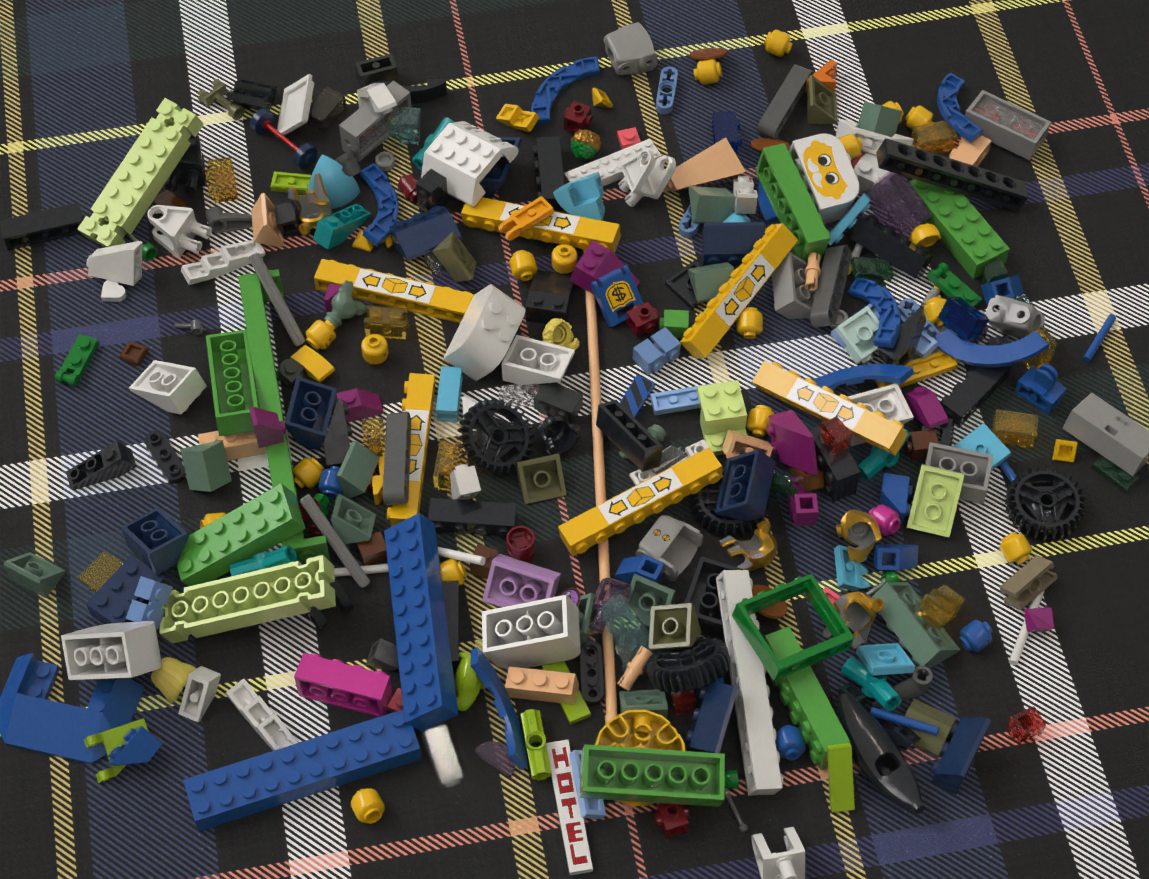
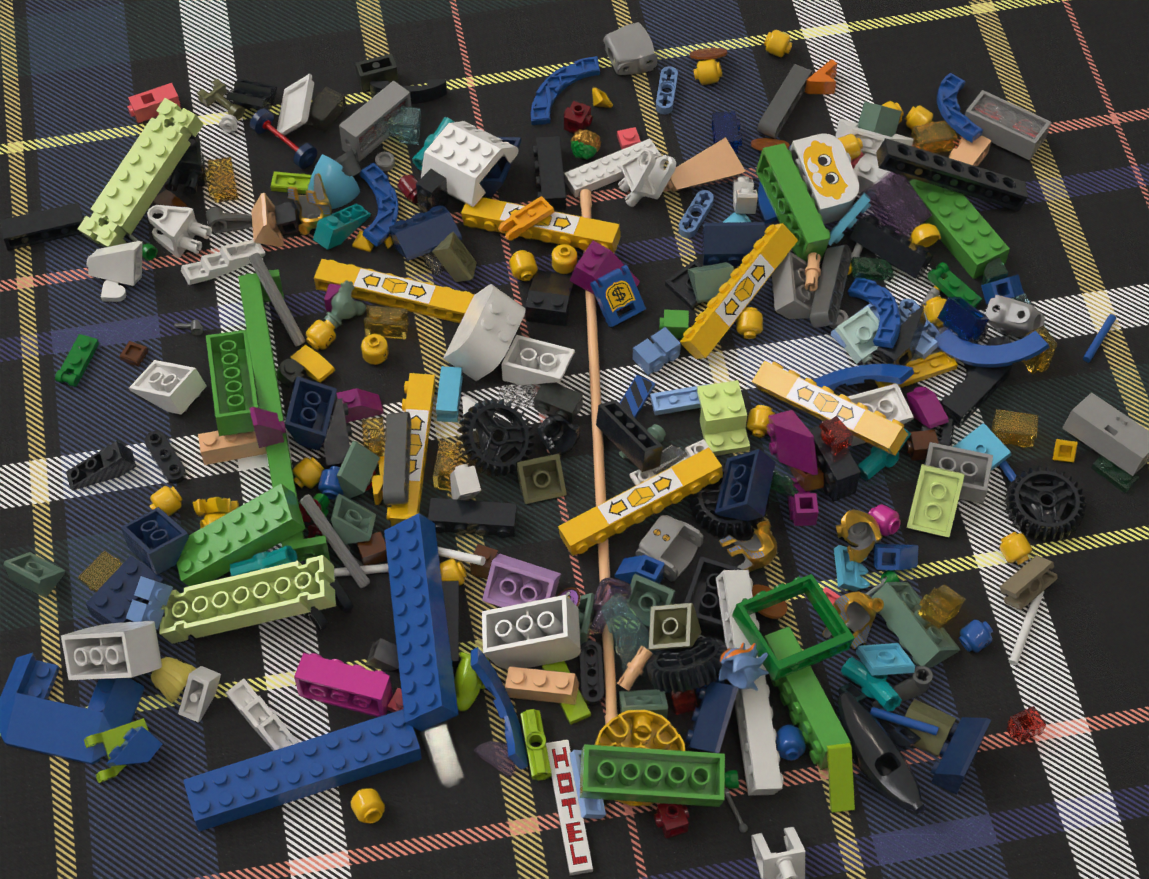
sand green slope [180,440,232,492] -> none
white slope [357,83,397,115] -> none
yellow slope [496,104,540,132] -> none
dark red wheel [506,526,535,563] -> none
light yellow hair [542,318,579,350] -> none
medium azure brick [553,172,605,220] -> none
dark red brick [626,302,659,337] -> none
sand green slope [689,186,736,224] -> none
light nougat brick [722,430,773,458] -> none
olive slope [806,75,838,124] -> none
blue slope [879,473,913,524] -> none
blue brick [1015,364,1067,415] -> none
magenta slope [1024,607,1055,632] -> none
none -> coral brick [127,83,181,123]
none -> yellow head [149,486,183,516]
none -> yellow piece [193,497,239,517]
none -> white plate [219,114,238,133]
none -> medium blue hair [719,643,769,691]

